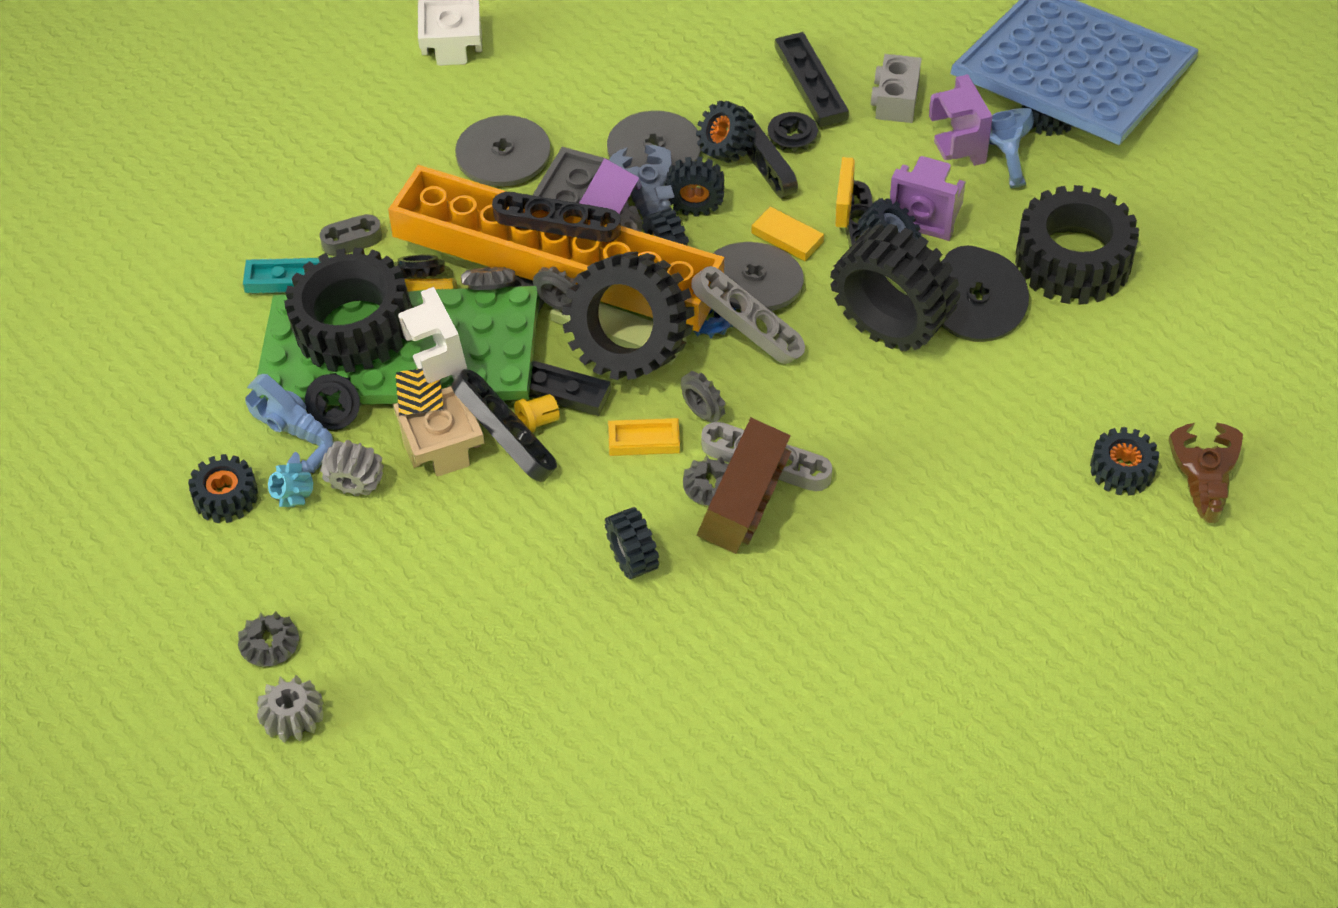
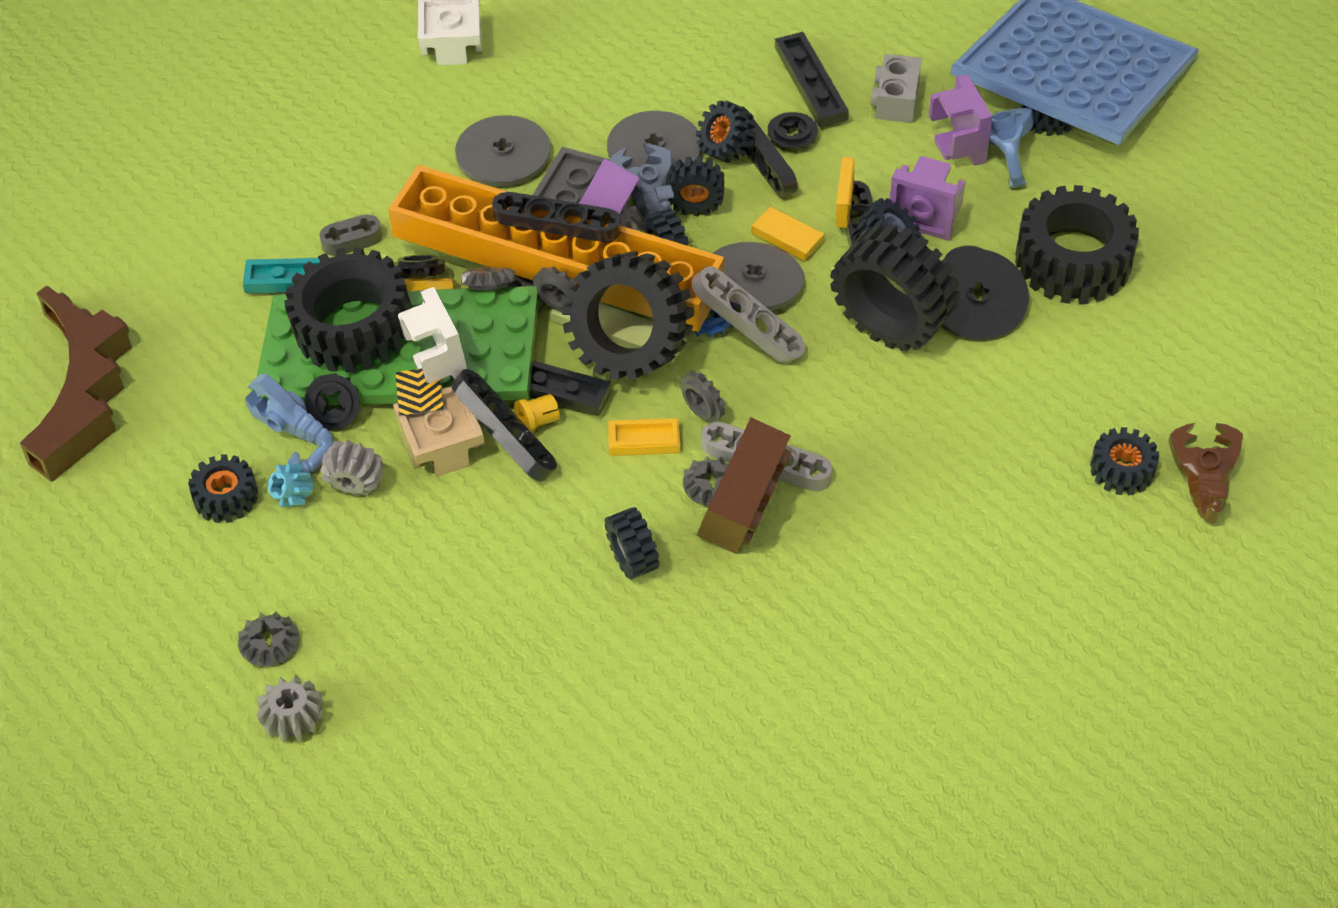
none -> reddish brown arch [20,285,132,482]

